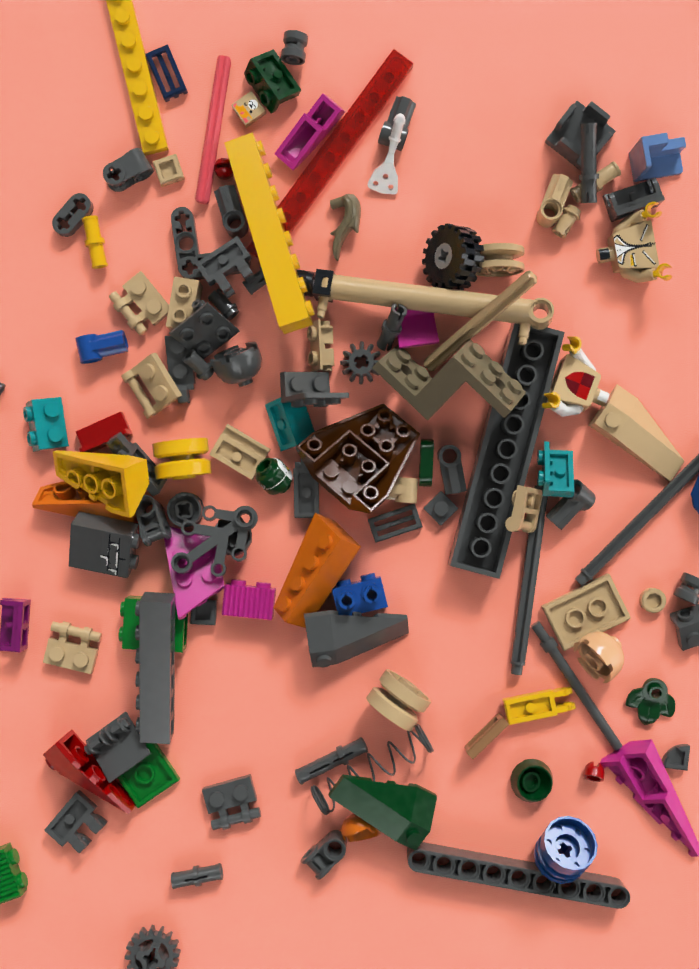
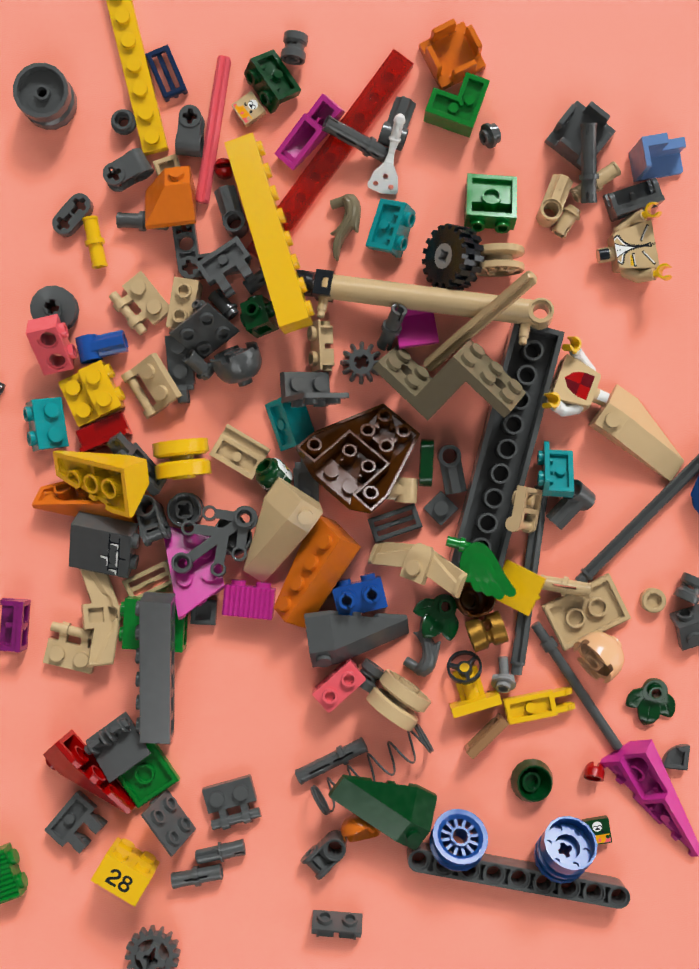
none -> dark grey wheel [13,62,77,130]
none -> coral brick [26,314,77,376]
none -> dark grey piece [30,285,79,329]
none -> yellow plate [58,360,126,428]
none -> tan plate [79,569,122,668]
none -> yellow brick [90,837,160,907]
none -> dark grey plate [111,109,136,135]
none -> dark grey pin [116,211,169,231]
none -> tan tile [122,559,172,597]
none -> dark grey hinge [141,789,196,857]
none -> orange slope [145,165,196,230]
none -> dark grey piece [175,104,205,158]
none -> dark grey axle [195,839,246,864]
none -> dark green brick [240,294,279,338]
none -> tan wedge [243,477,323,582]
none -> dark grey hinge [311,910,363,940]
none -> coral bracket [312,658,366,713]
none -> dark grey pin [322,115,389,163]
none -> dark grey wheel [359,658,385,693]
none -> teal bracket [365,198,416,258]
none -> tan plate [368,541,468,598]
none -> dark grey piece [403,617,441,677]
none -> dark green plate [413,594,459,641]
none -> orange panel [419,19,486,90]
none -> green panel [423,72,490,138]
none -> blue wheel [429,809,488,871]
none -> green animal [445,536,516,600]
none -> yellow piece [447,650,502,718]
none -> reddish brown hair [455,582,496,618]
none -> green plate [464,173,517,234]
none -> pearl gold wheel [464,610,509,653]
none -> dark grey plate [479,123,501,149]
none -> light grey plate [491,656,516,693]
none -> yellow piece [496,559,546,616]
none -> tan pin [541,574,592,599]
none -> dark green tile [582,815,612,845]

